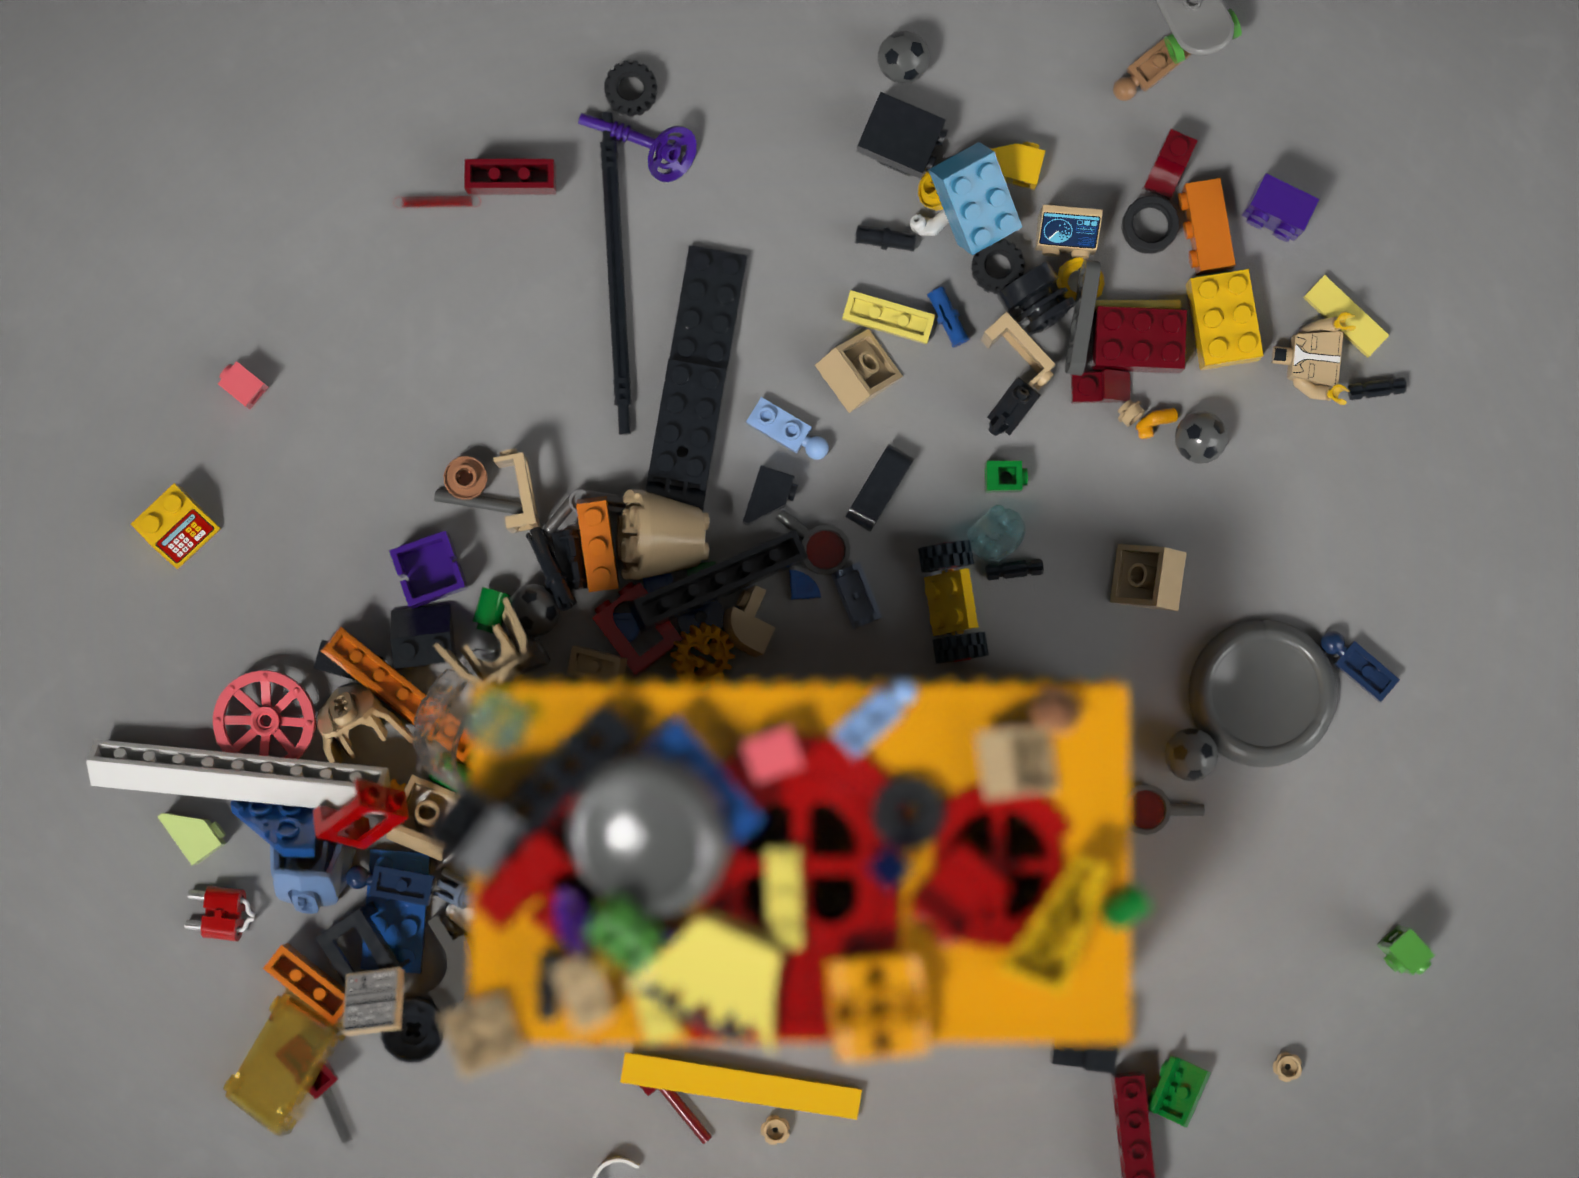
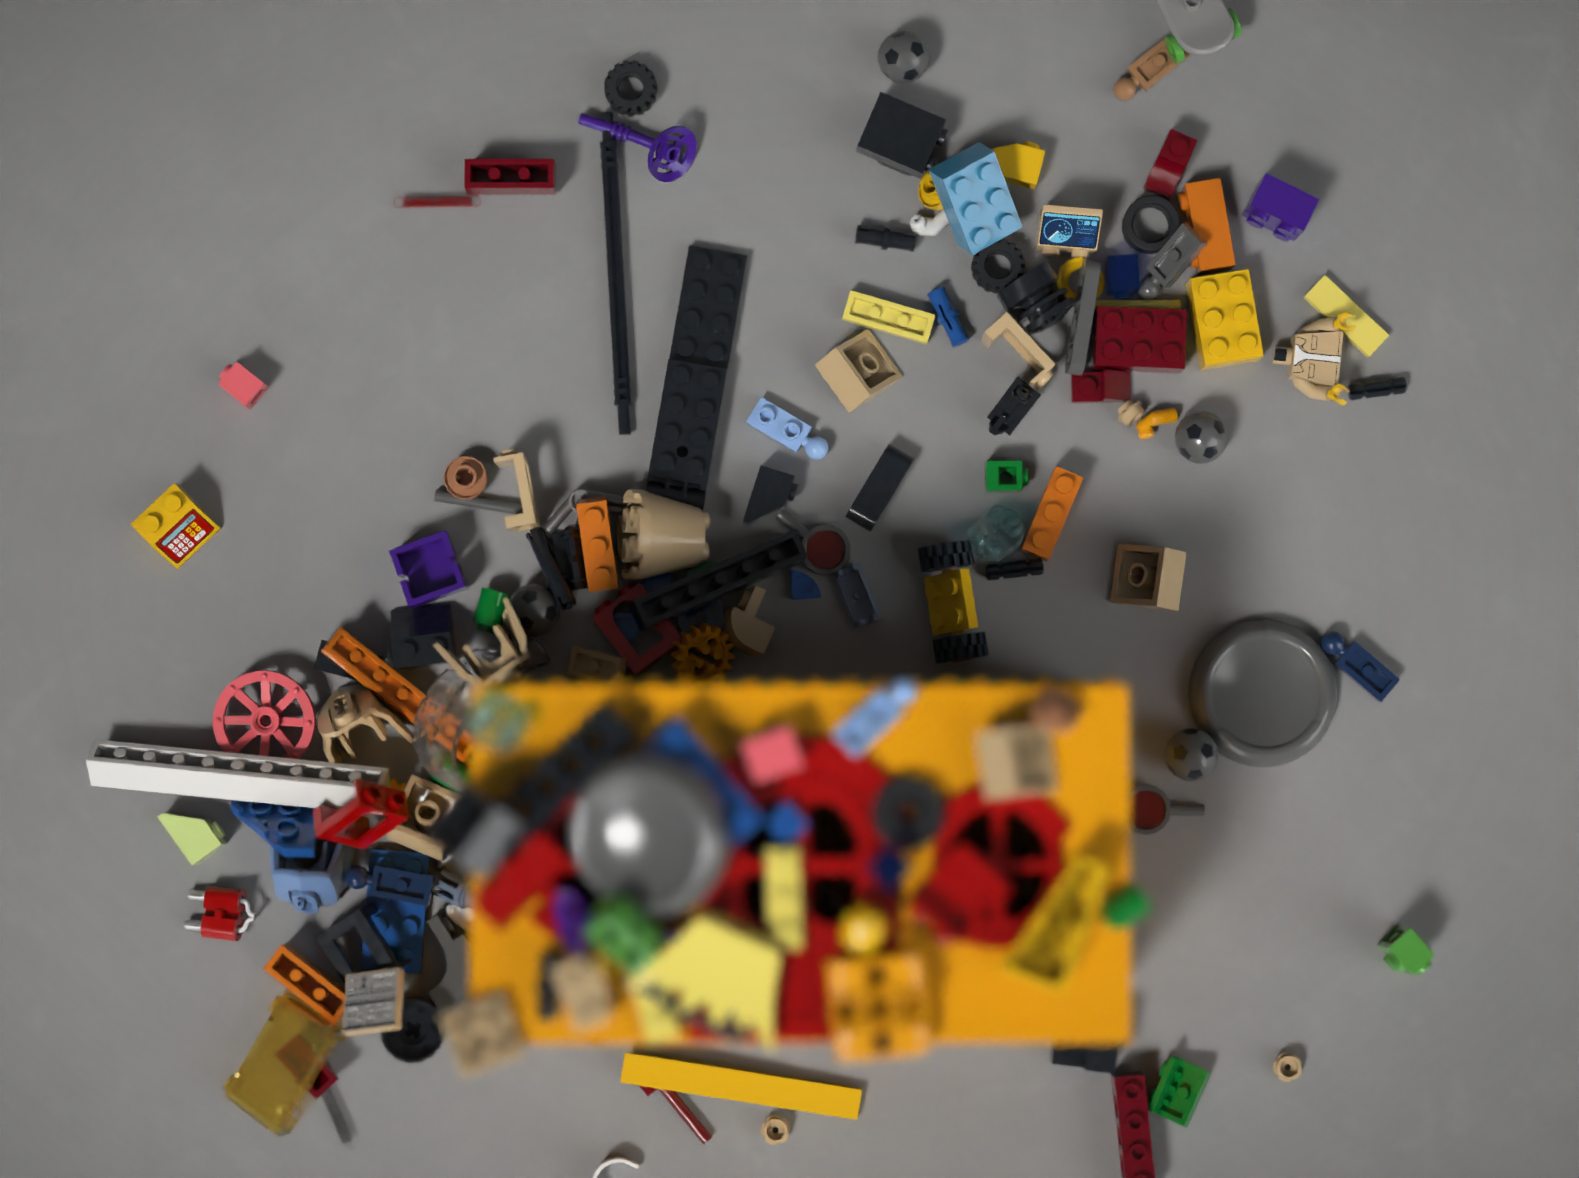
none -> blue tile [770,802,810,841]
none -> yellow head [839,903,887,955]
none -> orange brick [1019,466,1083,562]
none -> clear blue brick [1105,254,1140,300]
none -> dark grey plate [1137,223,1207,300]

